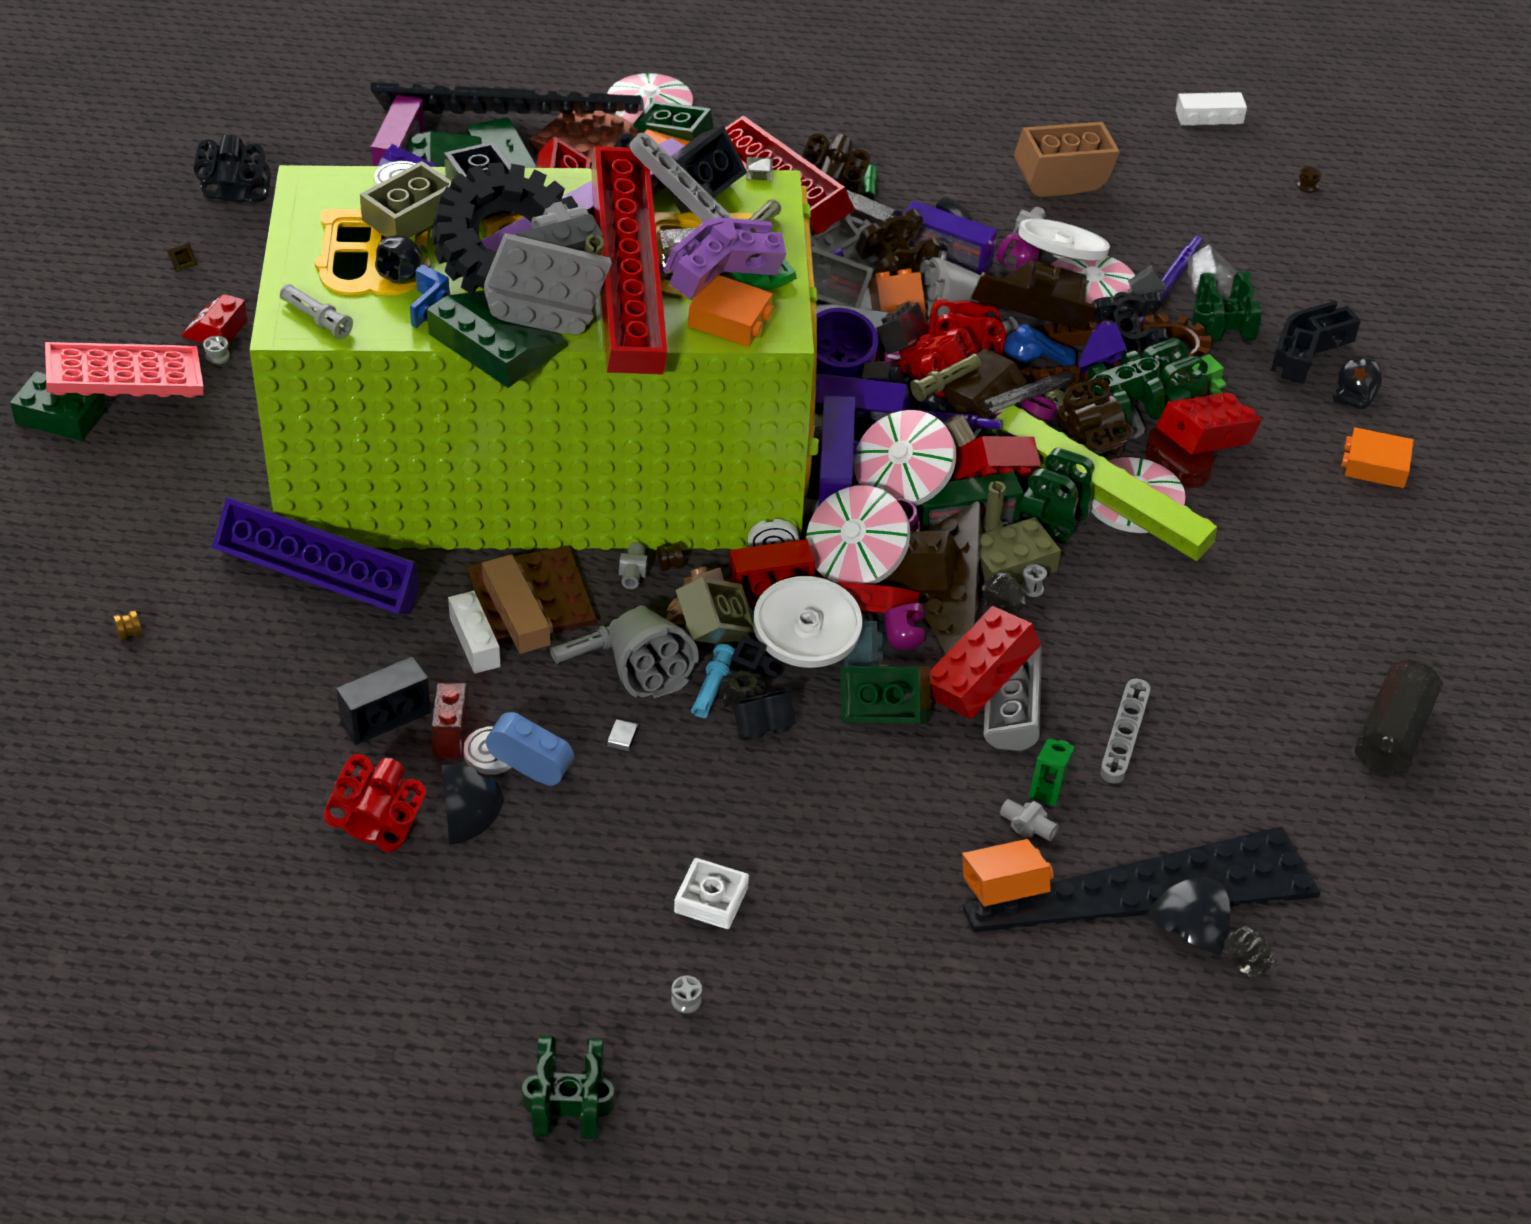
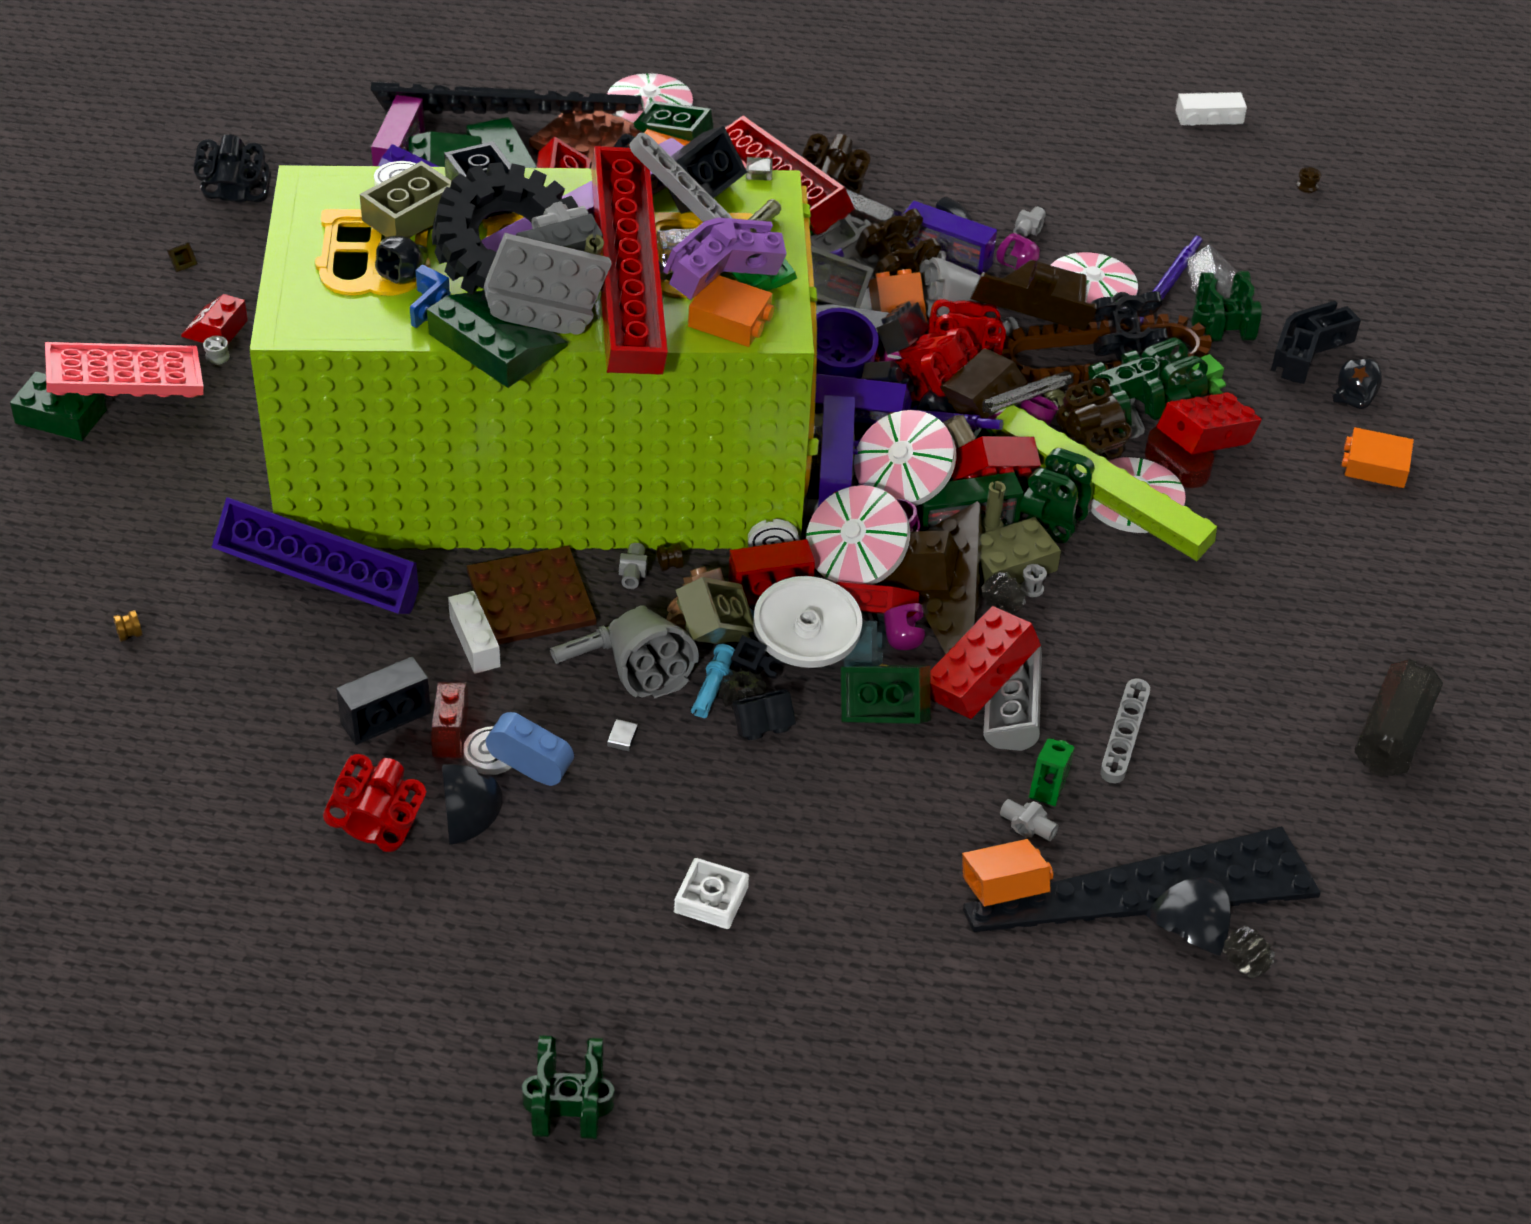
light grey pin [280,284,353,339] -> none
medium nougat brick [482,554,553,654] -> none
light grey wheel [671,976,702,1013] -> none
green piece [862,165,877,201] -> none
olive pin [910,354,982,402] -> none
blue hair [1003,324,1076,367] -> none
medium nougat brick [1014,122,1120,197] -> none
white dish [1018,219,1110,260] -> none
dark purple slope [1079,321,1127,376] -> none
dark grey brick [1128,265,1167,296] -> none

